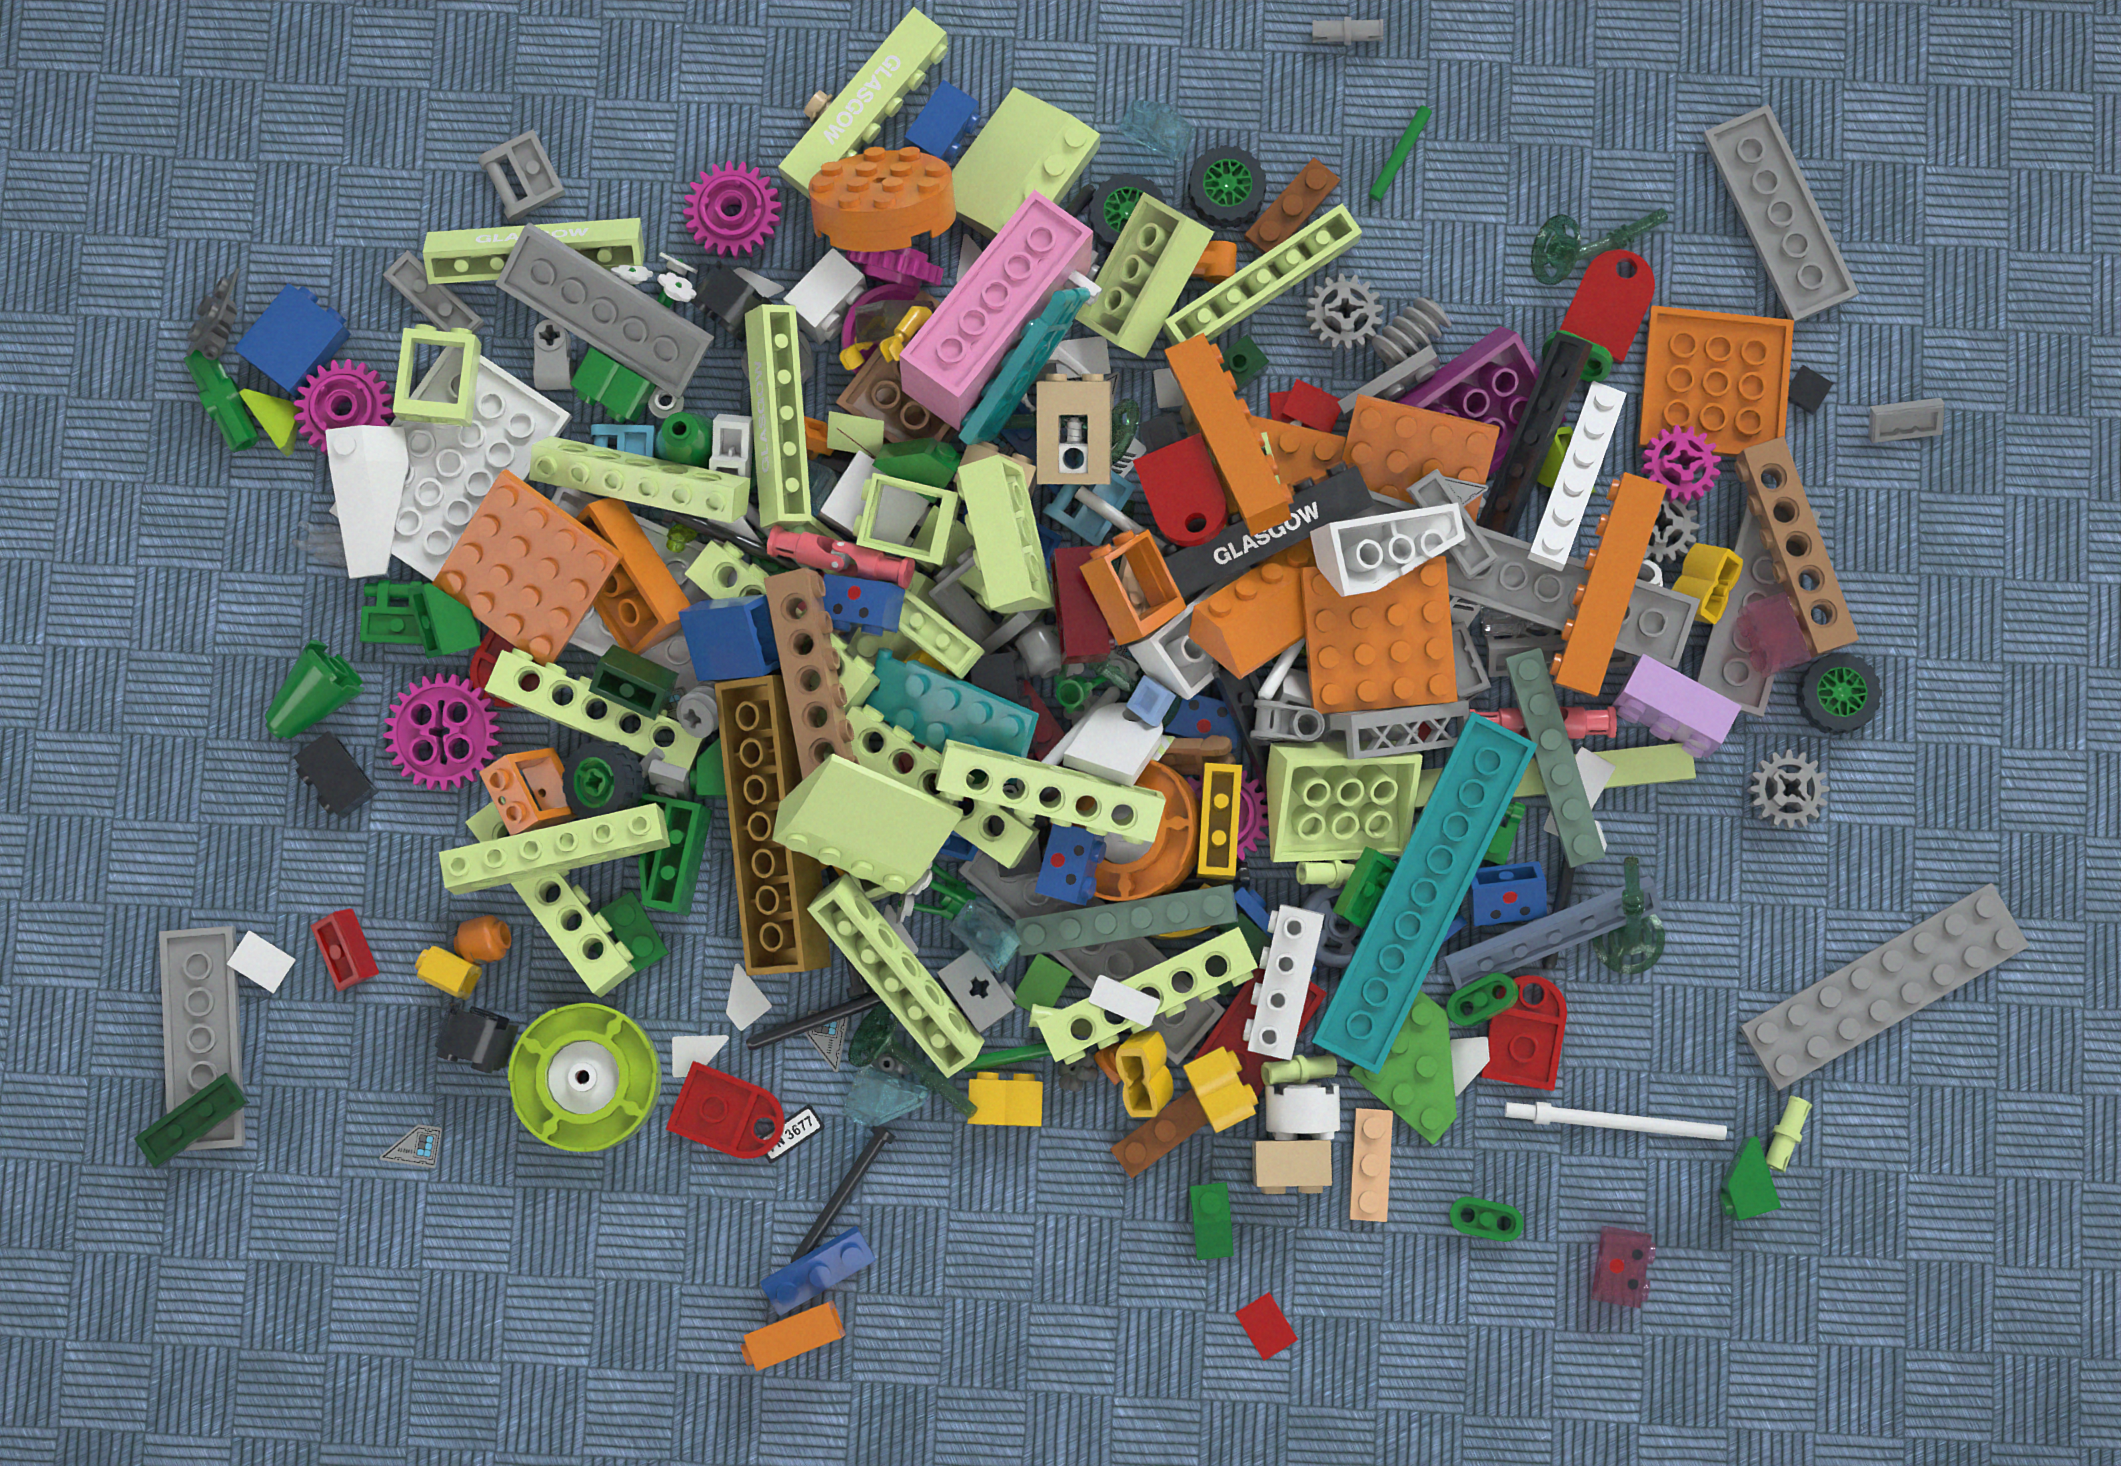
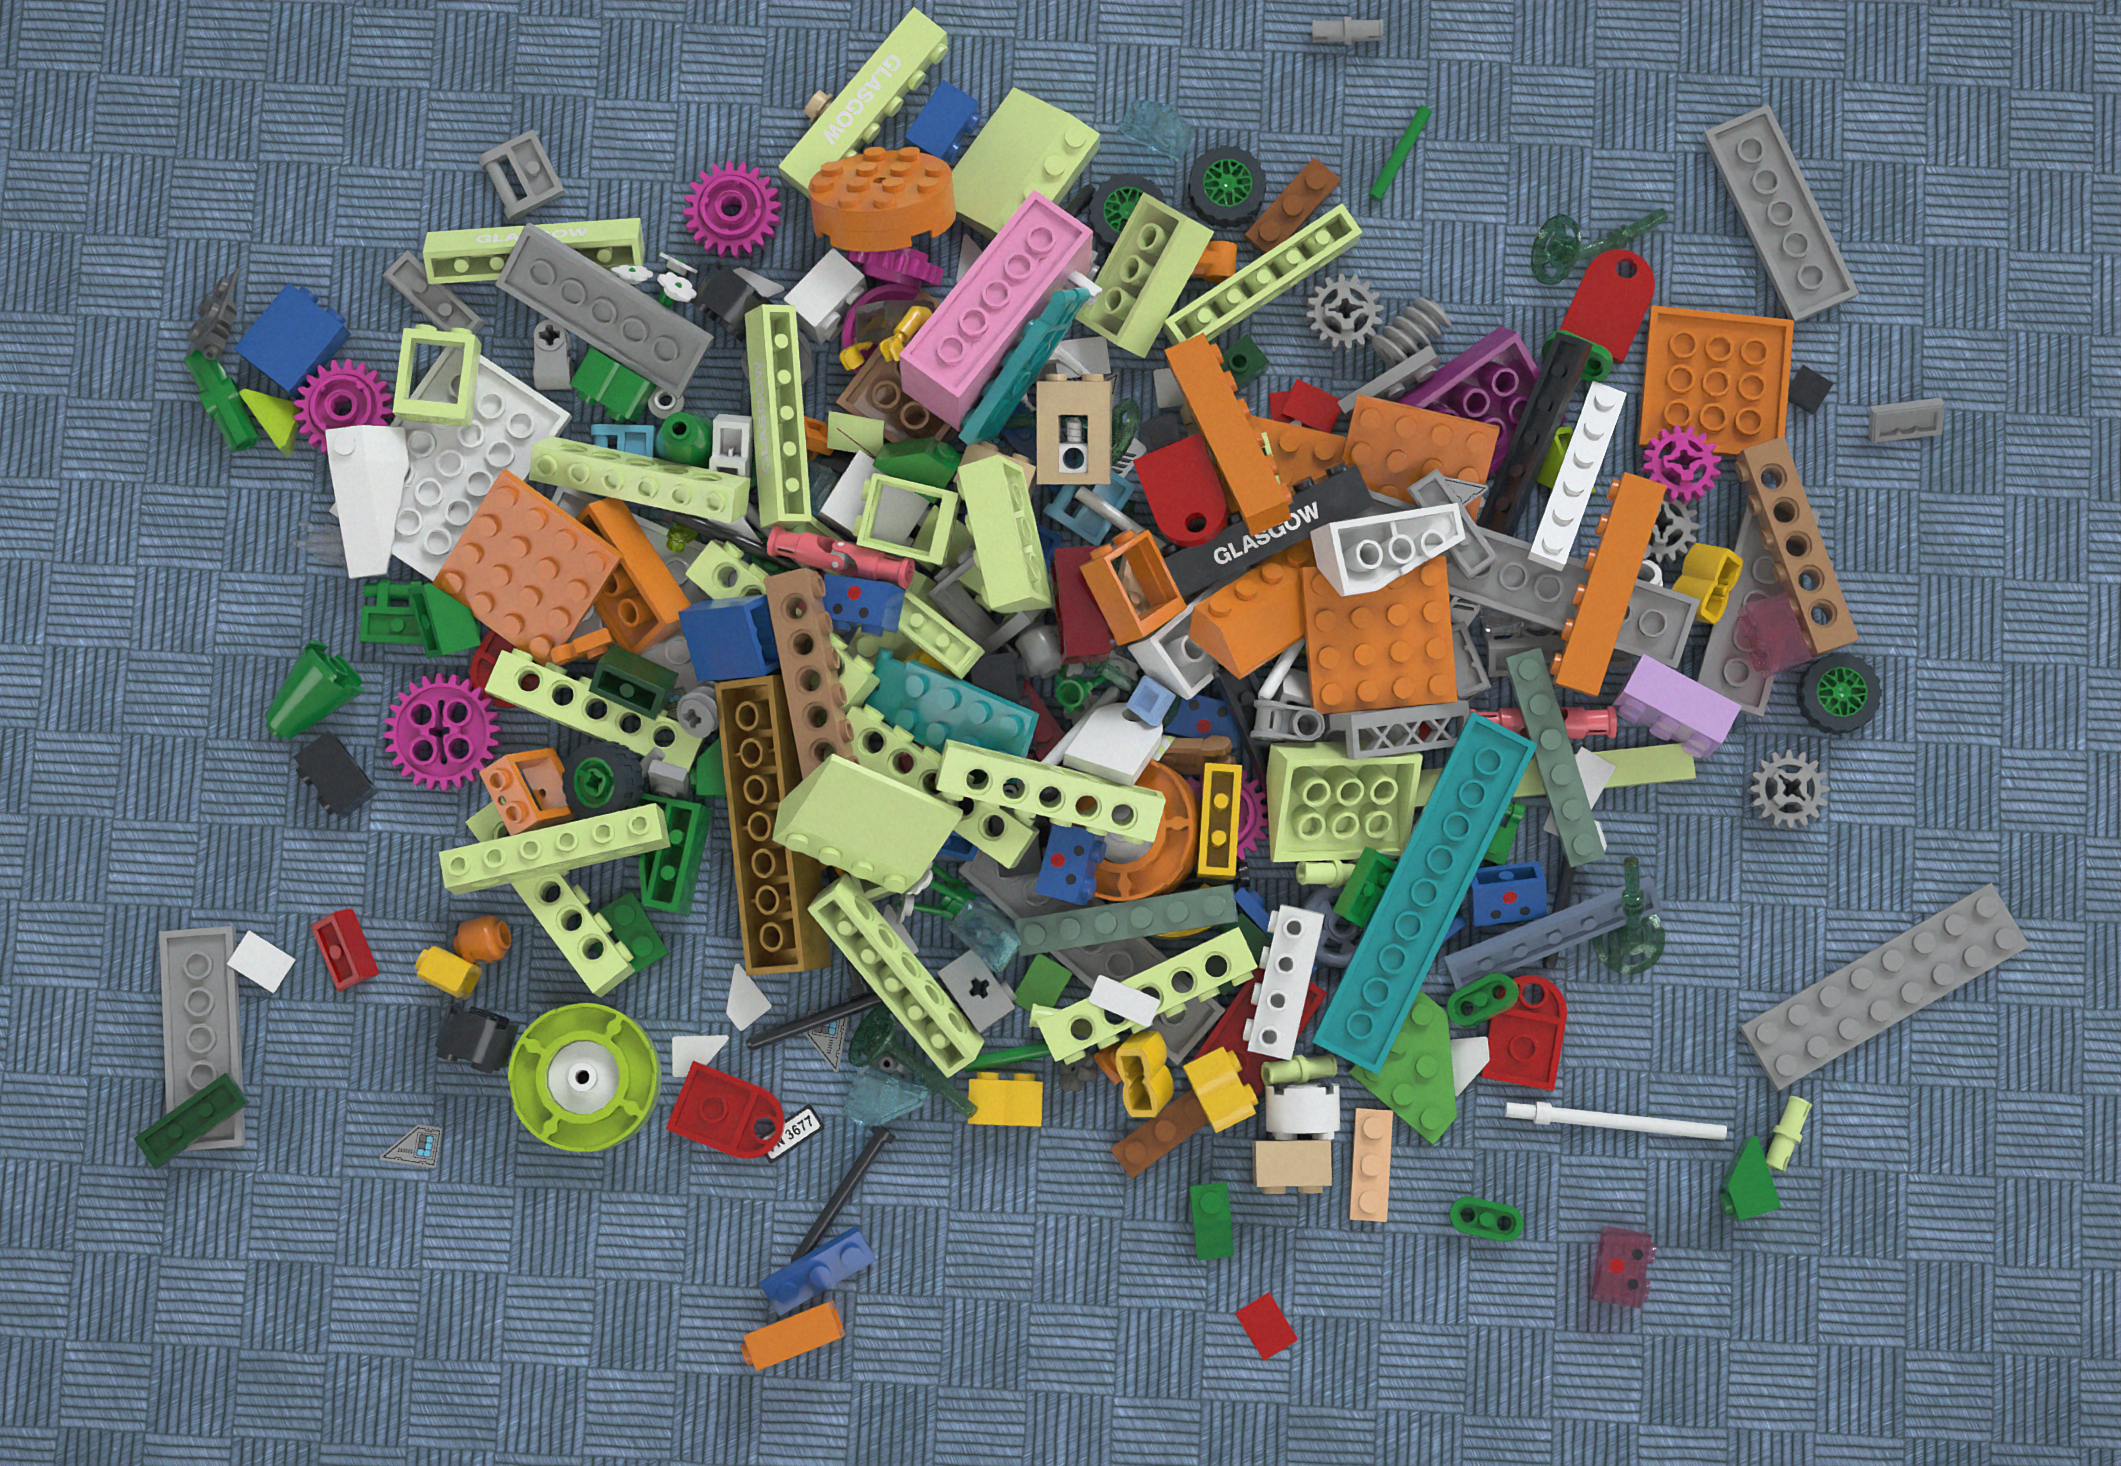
none -> orange plate [549,627,616,666]

